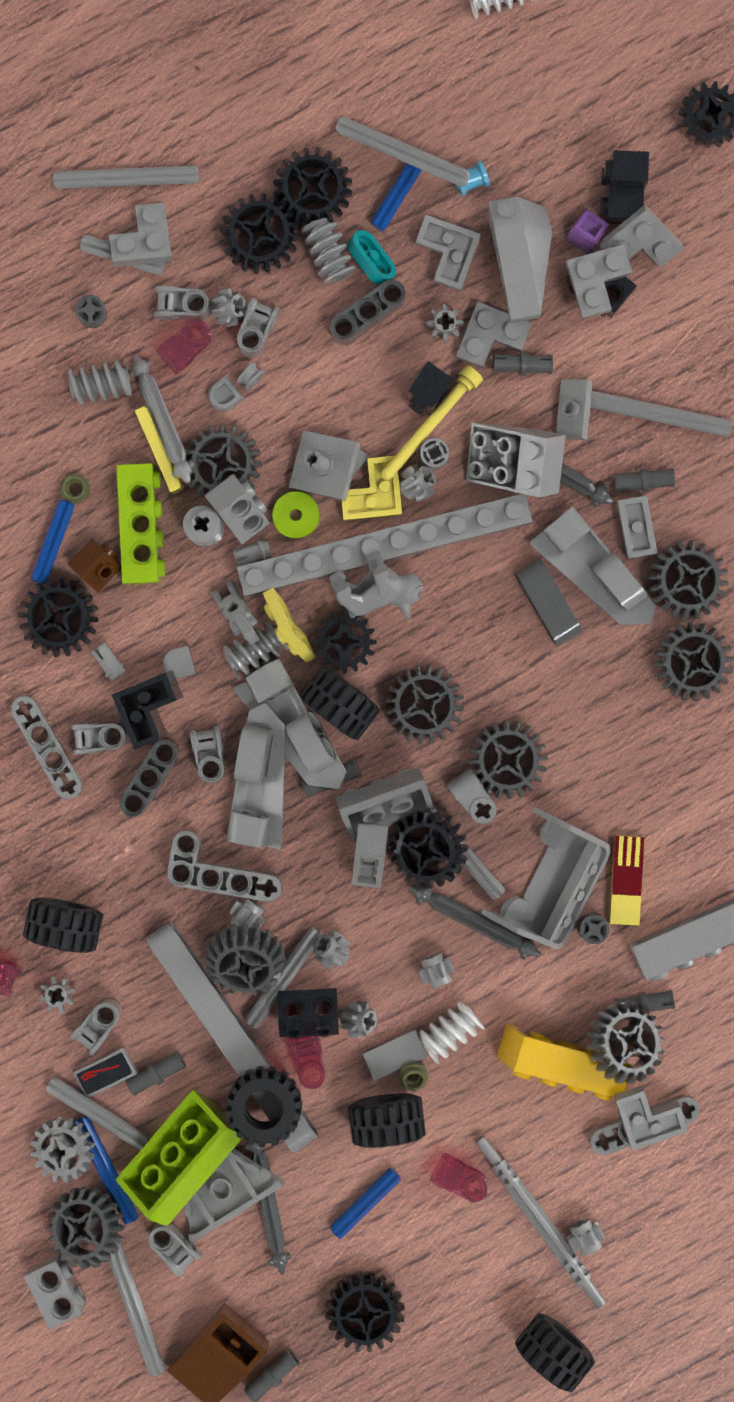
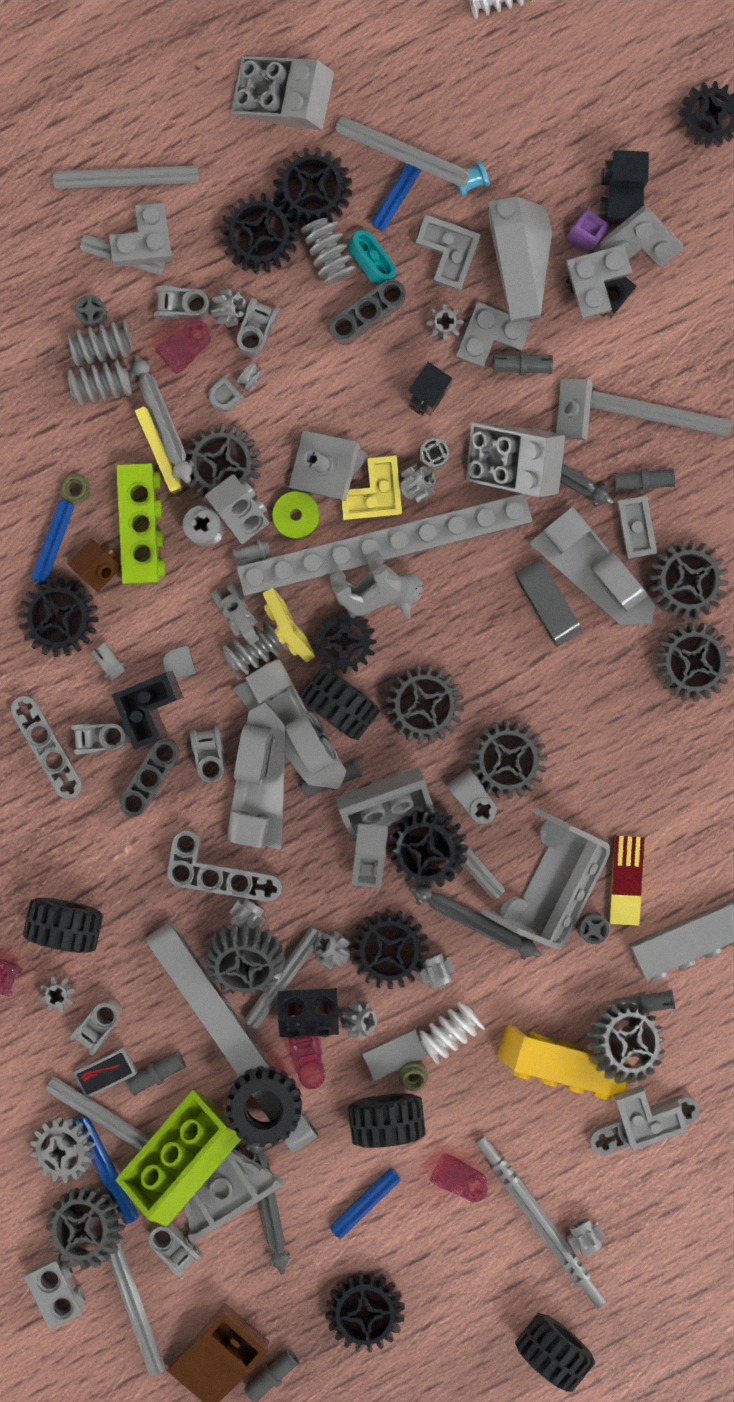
light yellow piece [382,365,483,480] -> none
none -> light grey piece [68,319,133,368]
none -> light grey slope [230,56,334,130]
none -> black gear [350,909,429,989]

